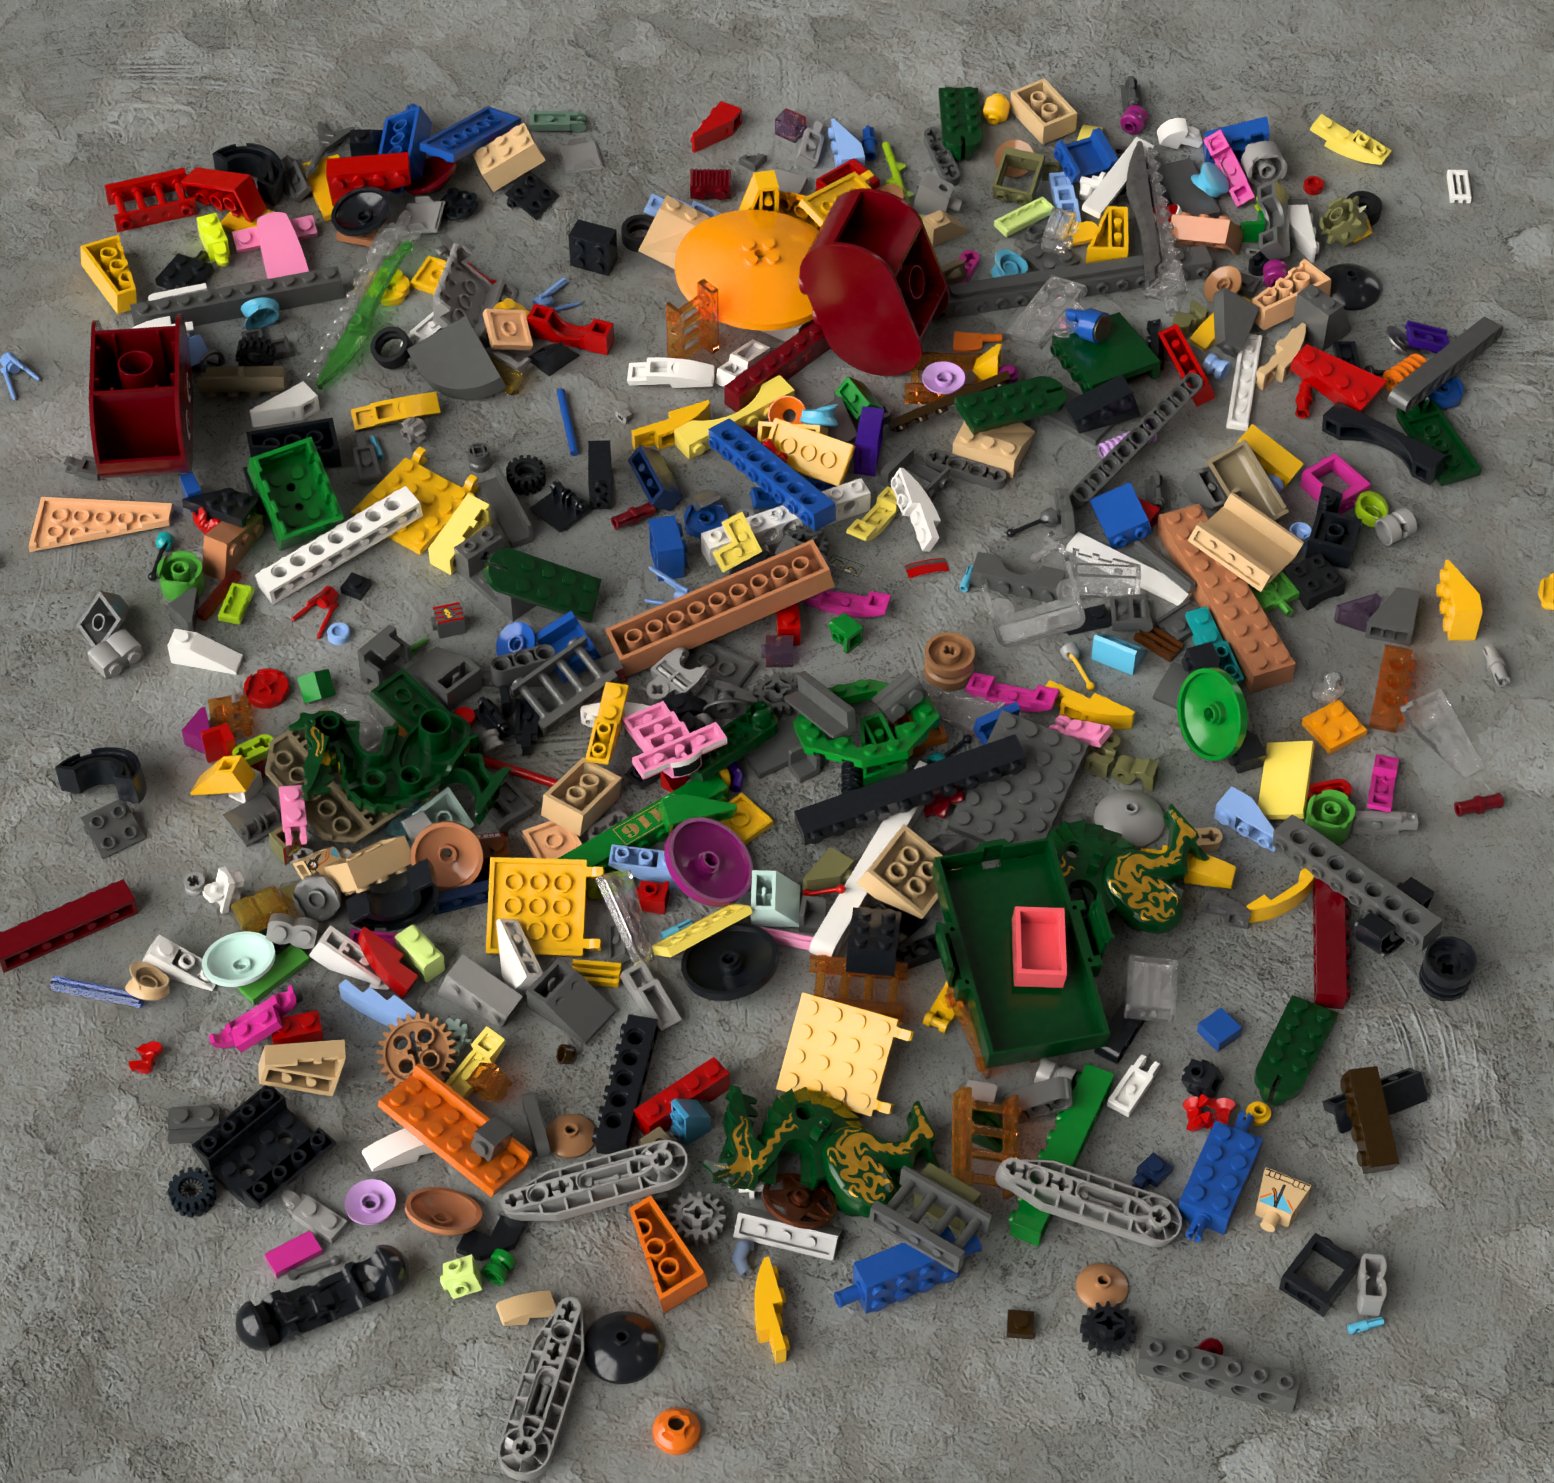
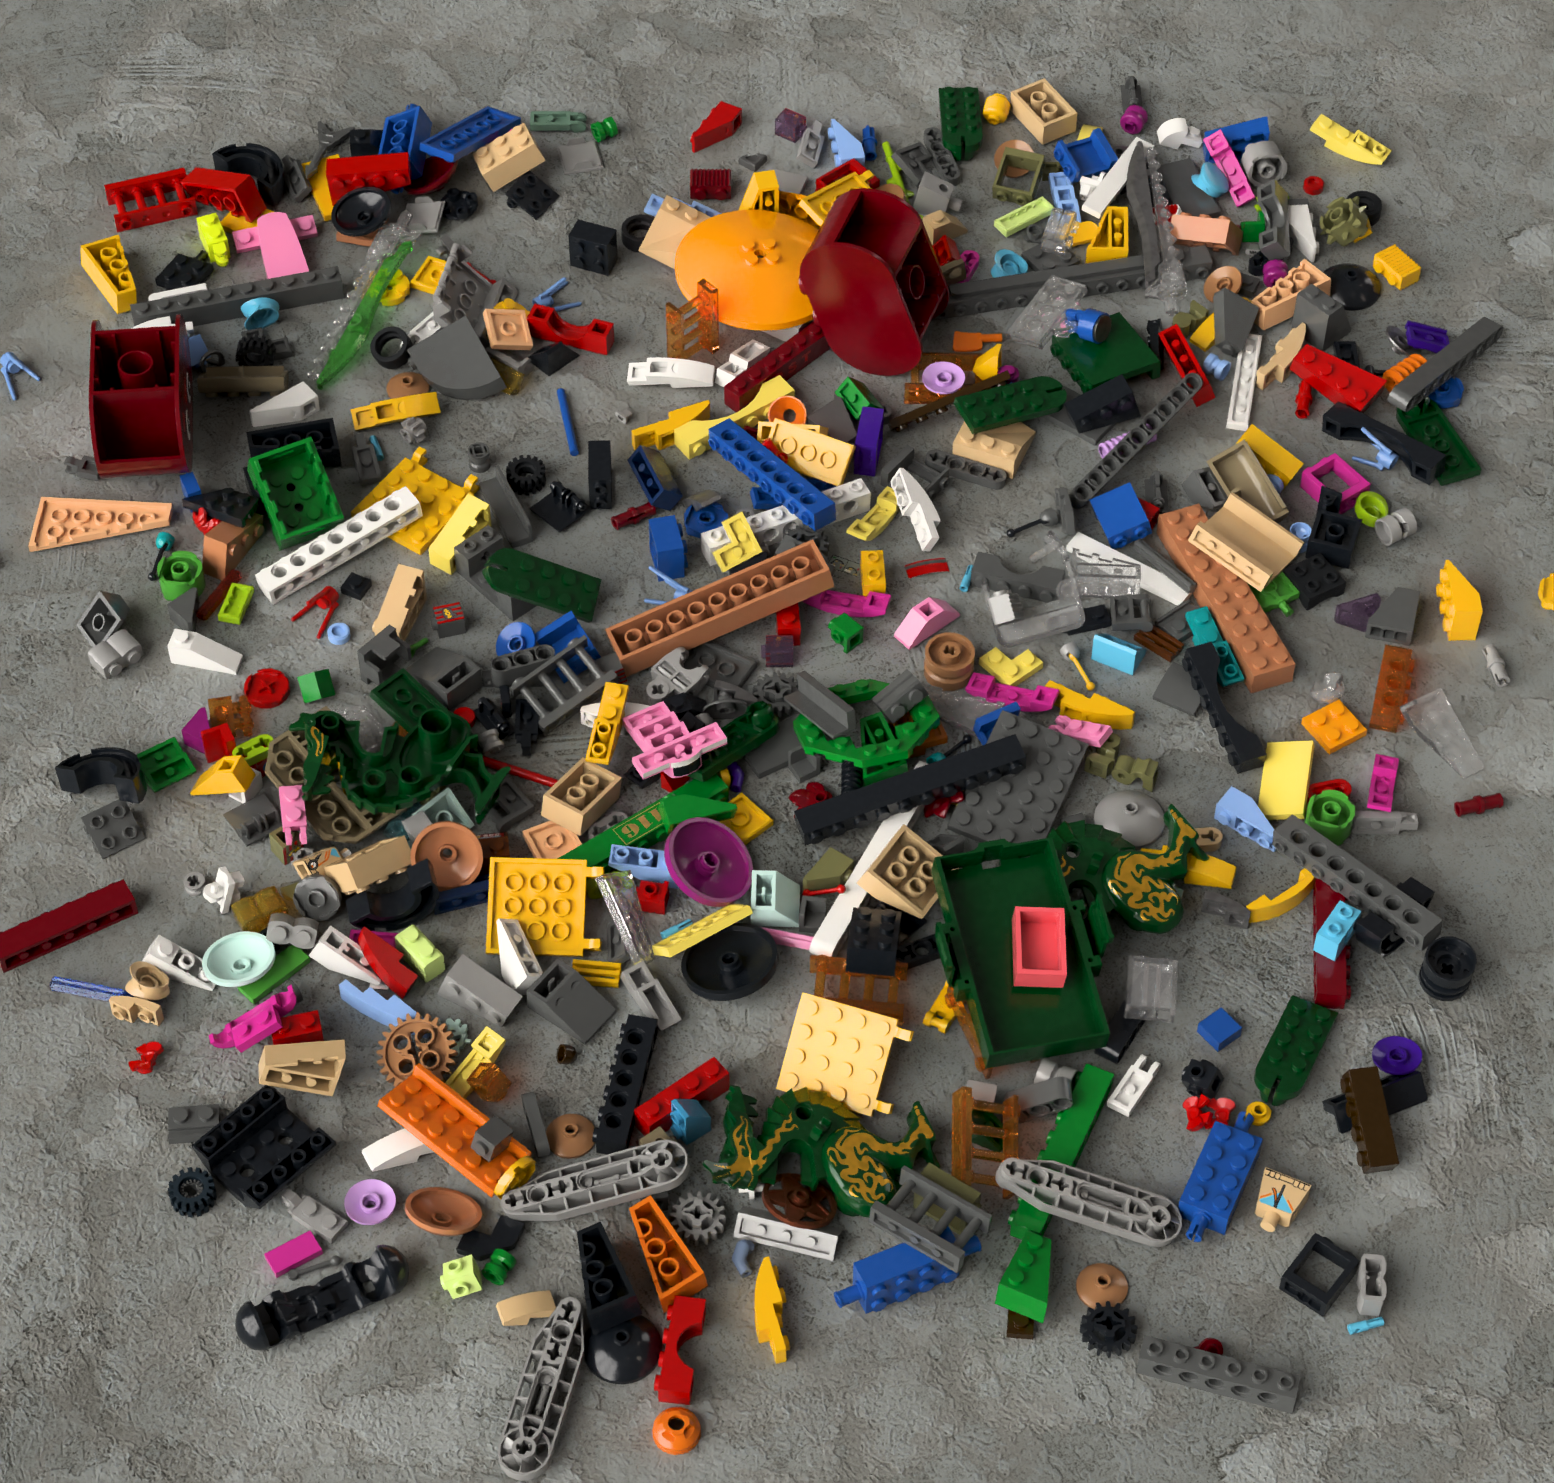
medium azure piece [799,404,839,428] -> none
dark blue plate [1132,1152,1173,1190] -> none
green dish [1177,667,1248,761] -> none
white tile [1446,170,1472,203] -> none
none -> tan slope [109,996,164,1026]
none -> green slope [137,737,197,793]
none -> tan wedge [372,564,427,641]
none -> medium nougat dish [386,372,429,399]
none -> yellow tile [494,1156,536,1200]
none -> black wedge [577,1221,642,1335]
none -> green wheel [591,117,618,142]
none -> red arch [654,1295,706,1405]
none -> dark red plate [789,782,833,819]
none -> yellow brick [860,550,886,596]
none -> dark grey plate [891,142,933,186]
none -> bright pink slope [894,597,960,650]
none -> red slope [932,235,961,267]
none -> light yellow plate [979,647,1043,687]
none -> brick [988,589,1025,625]
none -> green wedge [995,1230,1052,1323]
none -> medium azure brick [1313,900,1361,961]
none -> medium blue plant [1352,427,1399,471]
none -> dark purple dish [1372,1036,1422,1075]
none -> yellow brick [1373,244,1421,291]

